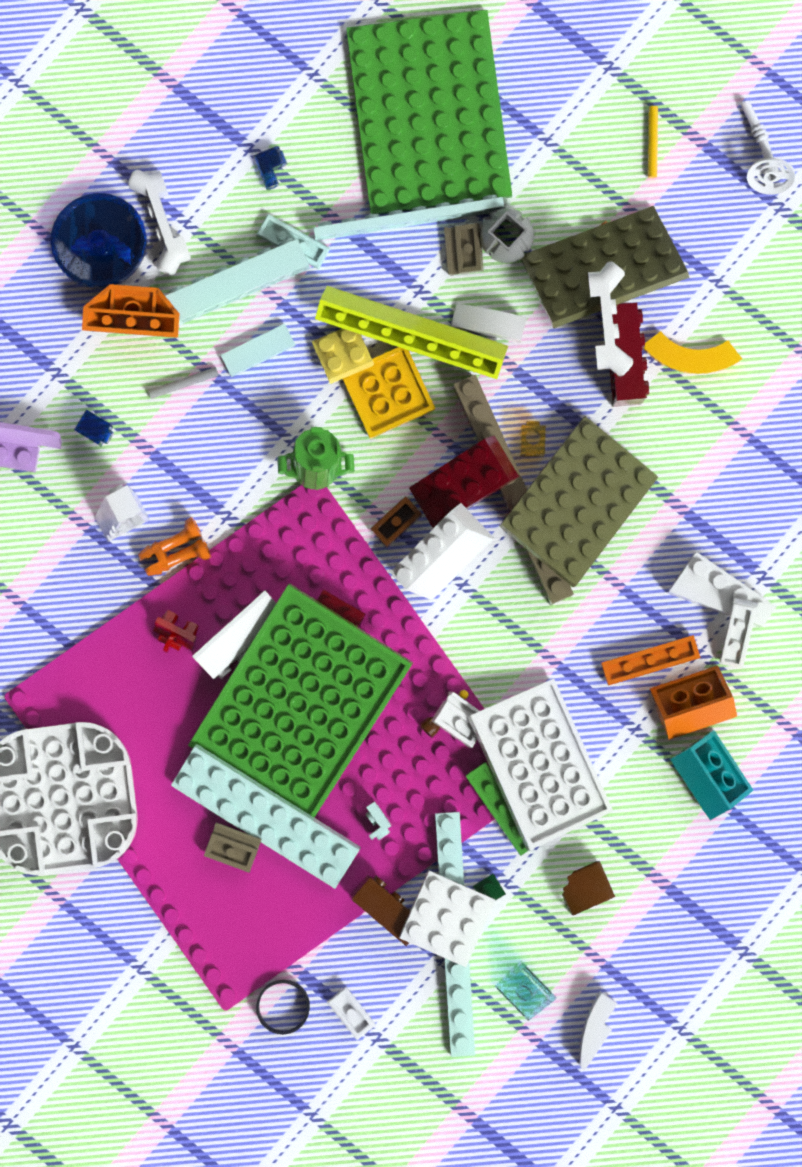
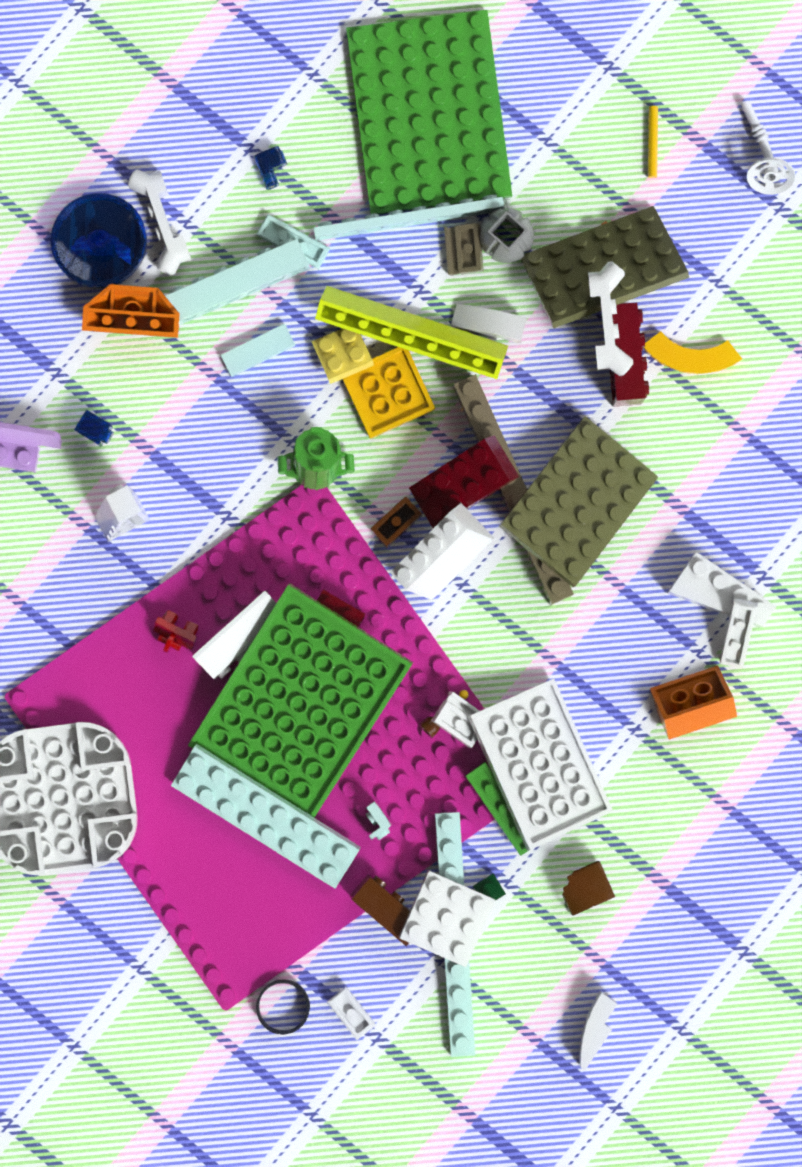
orange piece [138,517,212,576] -> none
light grey bar [148,367,219,399] -> none
dark tan plate [204,822,262,873] -> none
clear light blue slope [494,960,557,1021] -> none
clear yellow brick [520,421,546,457] -> none
orange plate [601,635,701,686] -> none
teal slope [670,730,754,820] -> none

